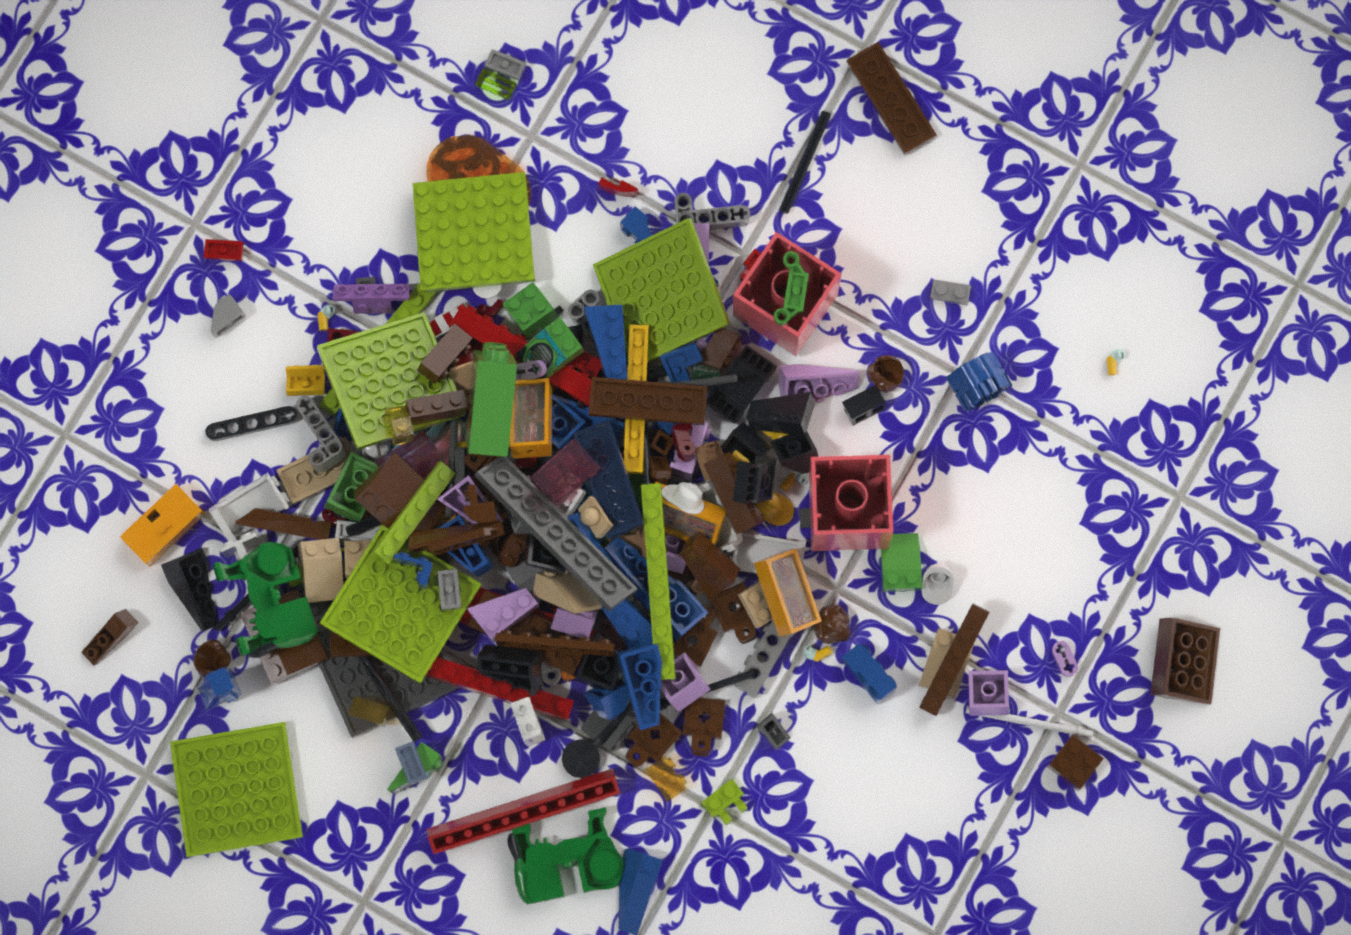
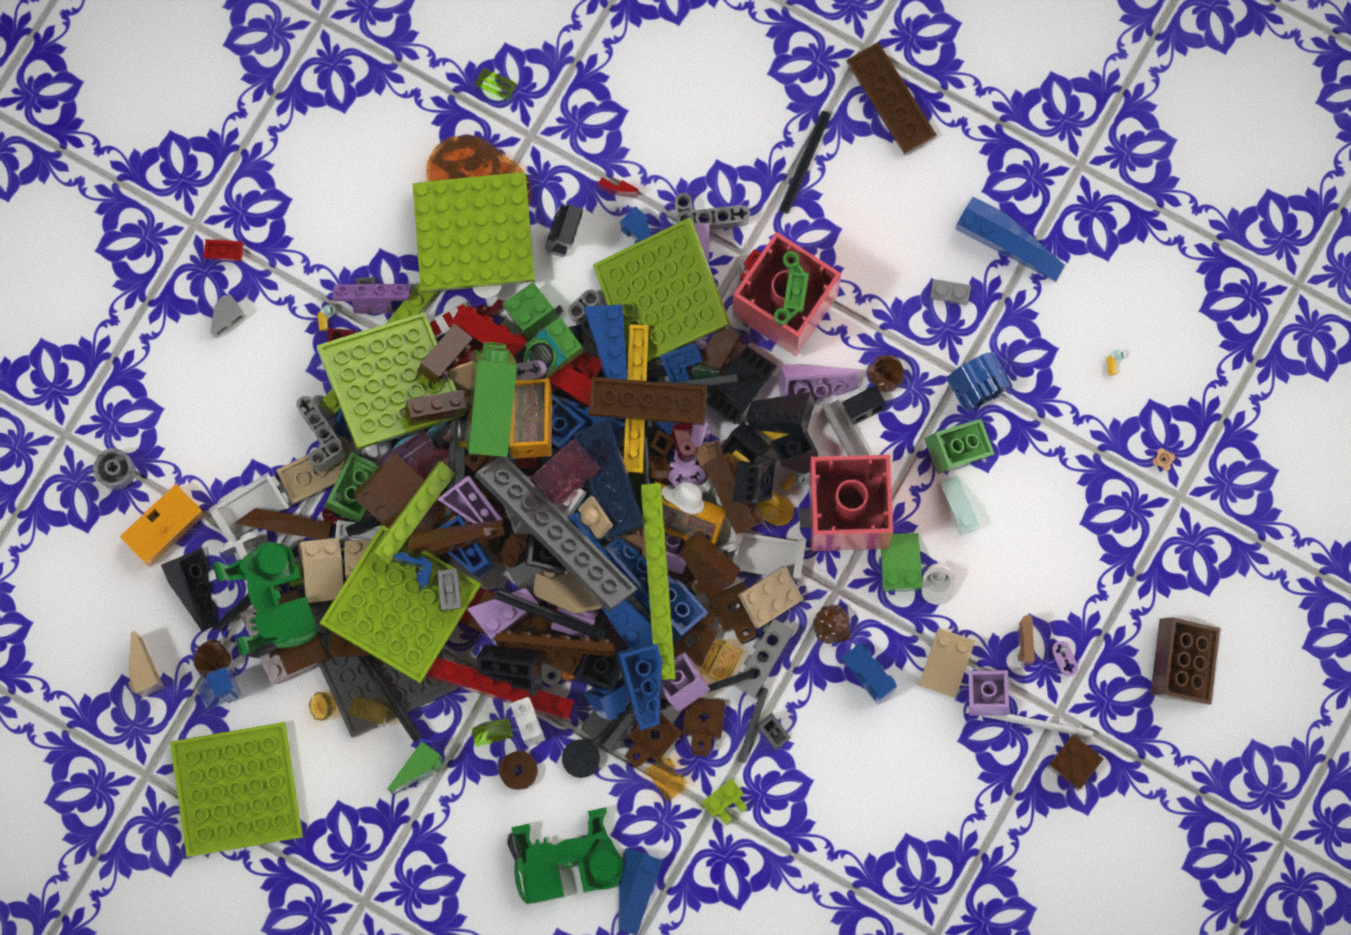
reddish brown slope [81,609,139,666] -> none
black beam [205,406,298,441] -> none
yellow bracket [286,365,326,396] -> none
clear yellow slope [385,406,414,445] -> none
sand blue plate [395,741,428,785] -> none
red brick [427,768,621,854] -> none
reddish brown brick [462,484,497,523] -> none
light grey plate [484,49,526,81] -> none
brick [754,548,822,636] -> none
arm [803,645,832,662] -> none
reddish brown arch [919,603,990,716] -> none
none -> light grey brick [93,448,136,490]
none -> tan slope [128,631,164,697]
none -> clear yellow hair [309,692,336,721]
none -> black bar [432,437,450,452]
none -> clear neon green slope [471,719,513,747]
none -> black axle [494,589,605,640]
none -> reddish brown plate [499,751,538,790]
none -> black plate [544,204,583,257]
none -> lavender beam [668,465,706,487]
none -> clear yellow bracket [700,639,743,682]
none -> dark grey bar [738,687,769,764]
none -> light grey fence [822,399,870,456]
none -> bright green slope [924,419,994,474]
none -> light aqua slope [939,476,980,536]
none -> blue wedge [955,196,1065,282]
none -> medium nougat container [1017,615,1035,666]
none -> light nougat plate [1153,448,1175,471]

